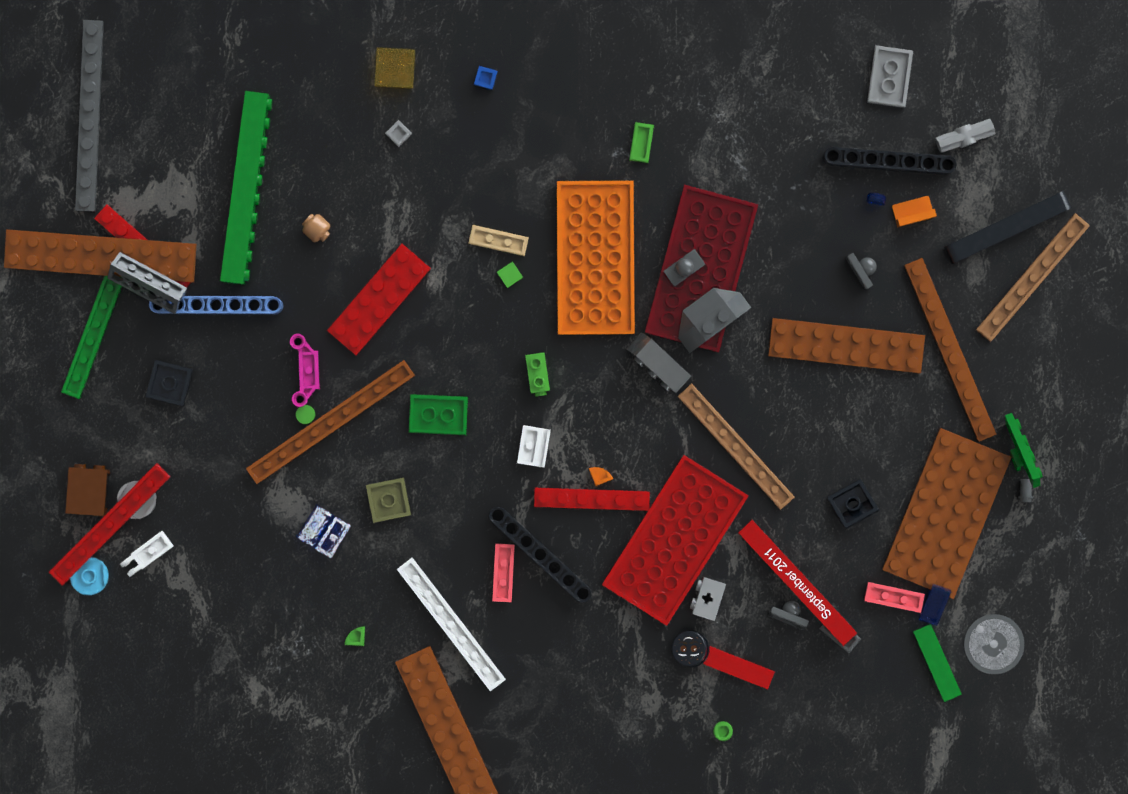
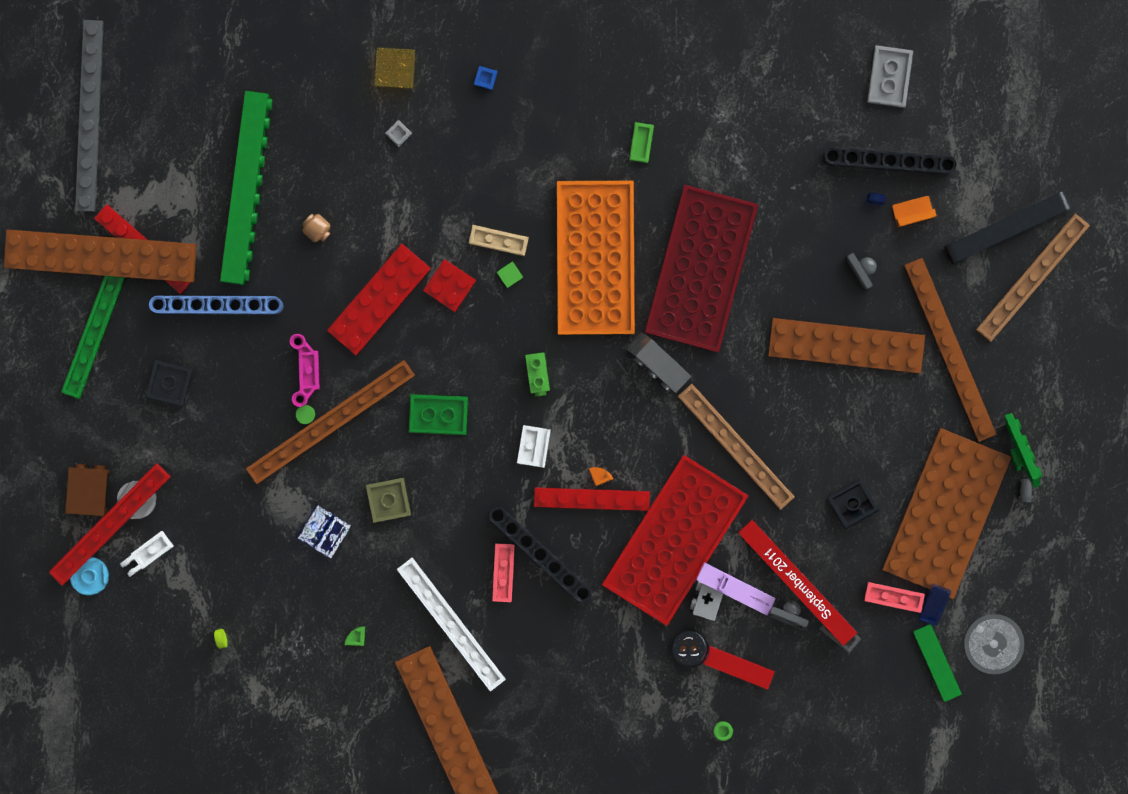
dark grey fence [107,252,187,314] -> none
dark grey tile [663,249,706,287] -> none
dark grey wedge [678,288,751,353] -> none
light grey piece [935,119,996,153] -> none
none -> lime tile [214,629,227,649]
none -> red plate [423,259,476,312]
none -> lavender piece [696,563,776,616]

